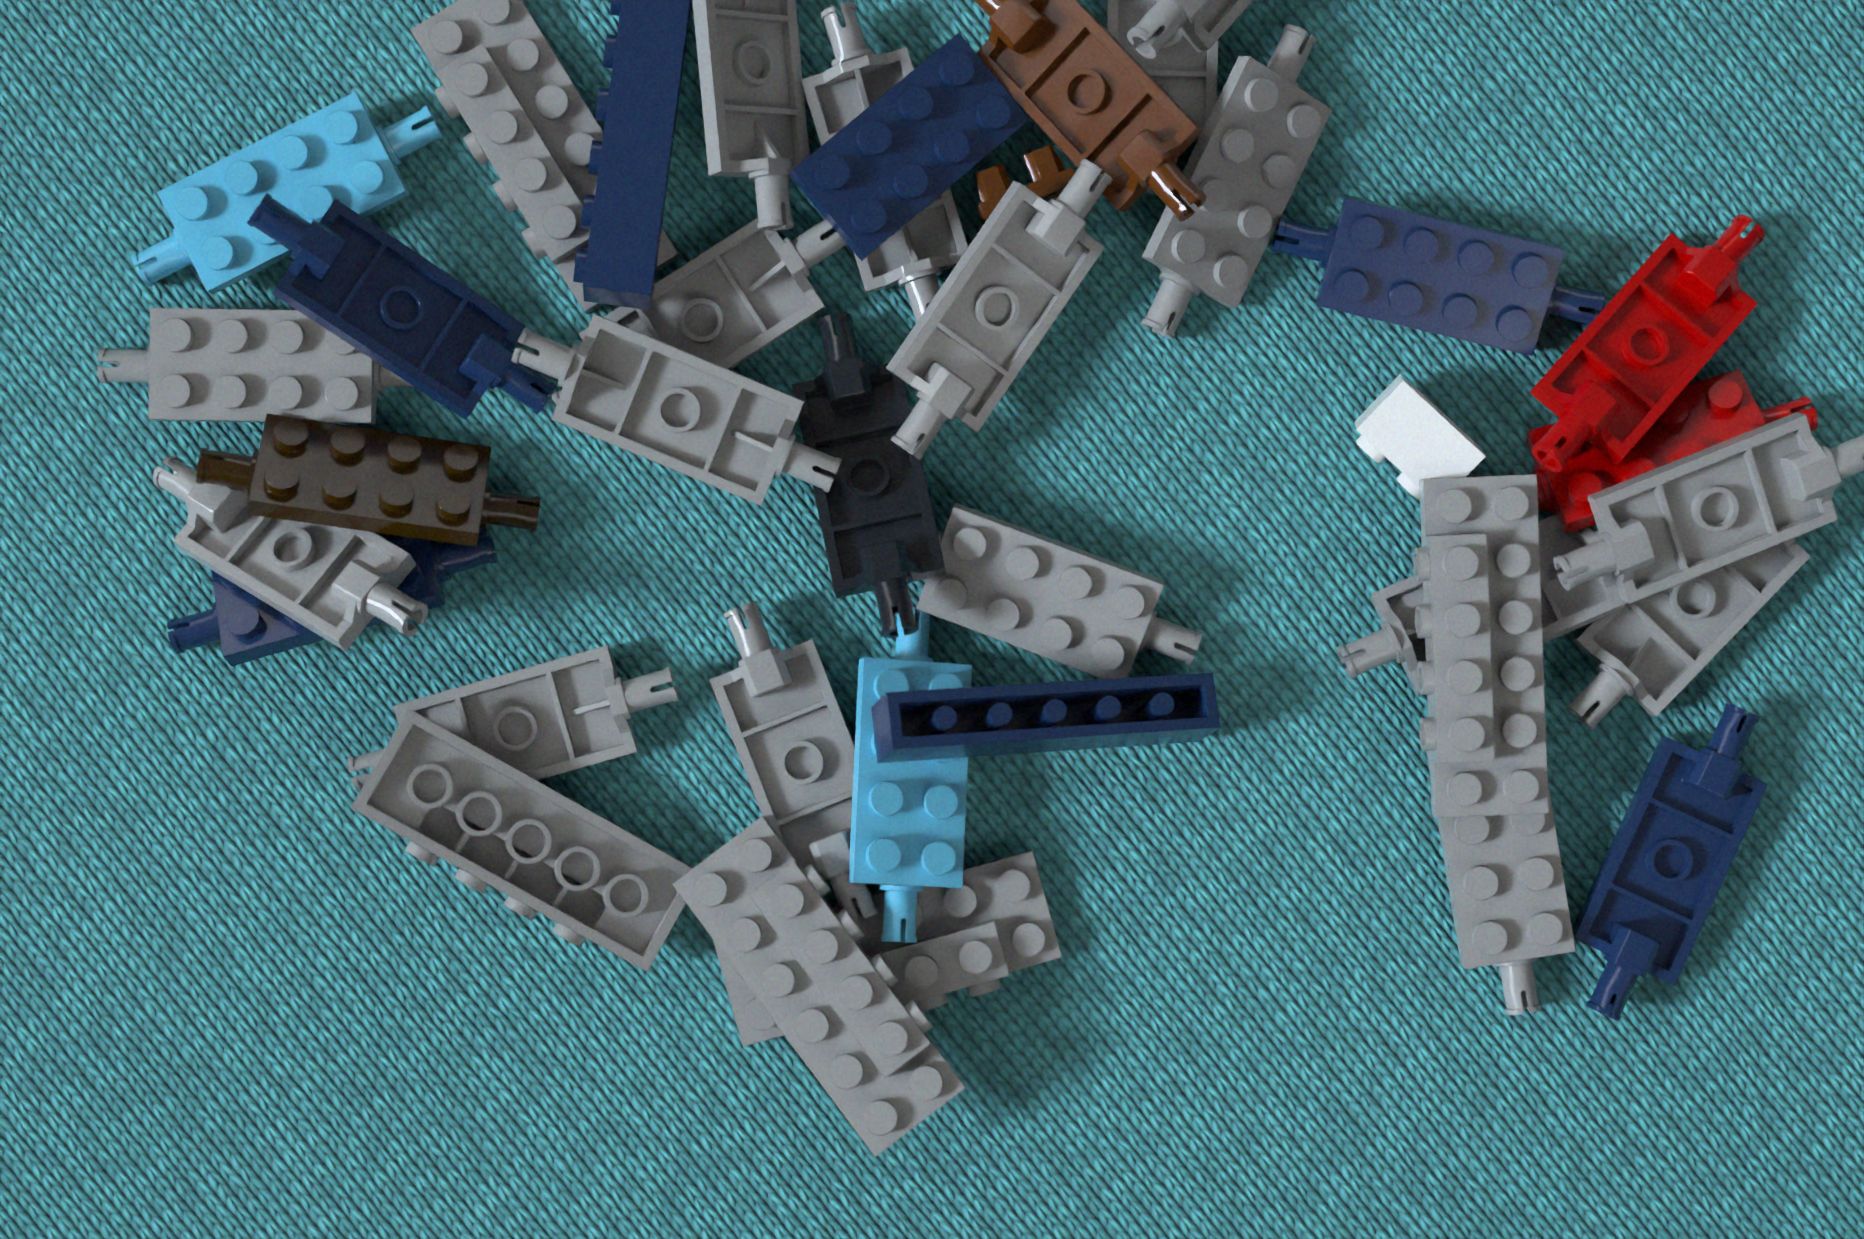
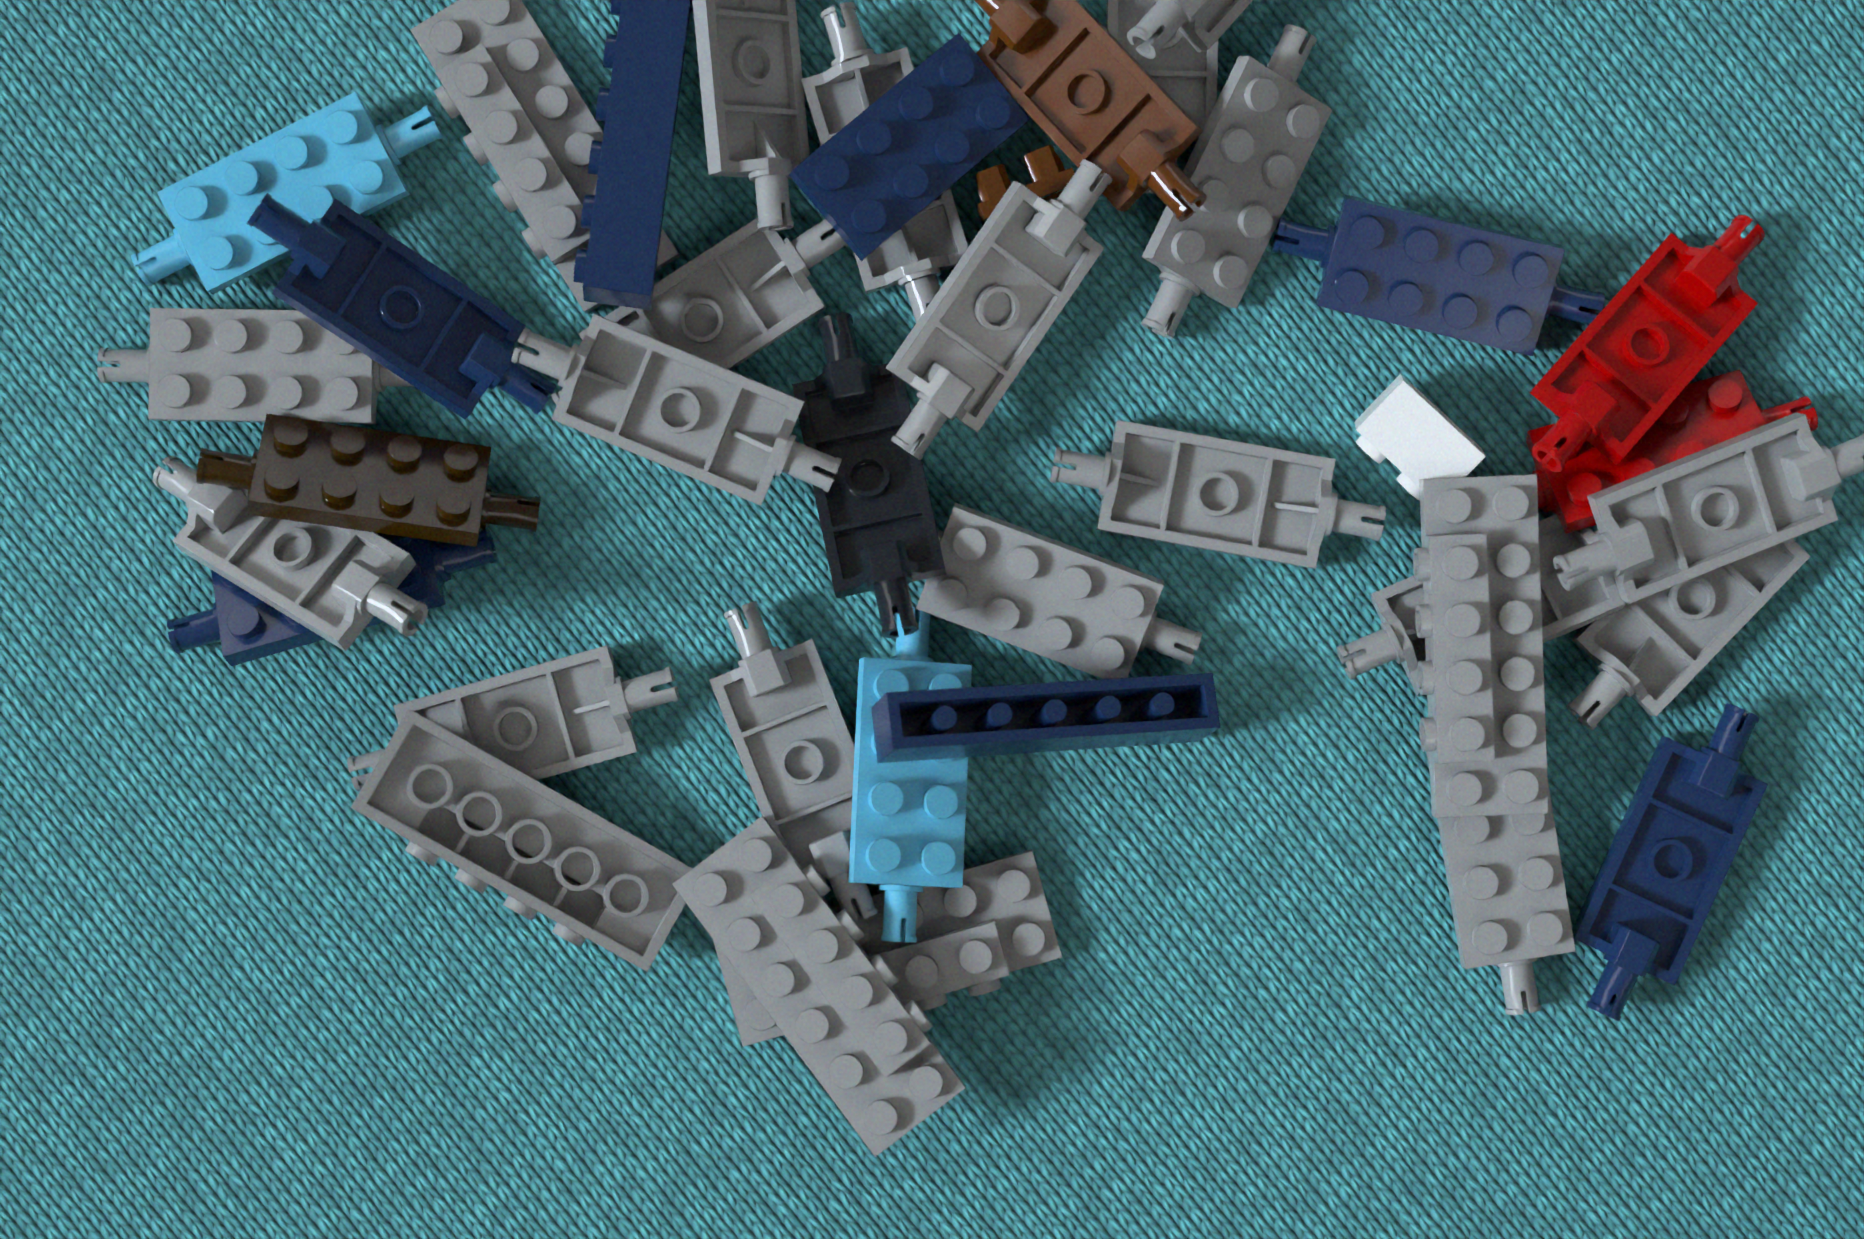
none -> light grey plate [1050,420,1386,569]

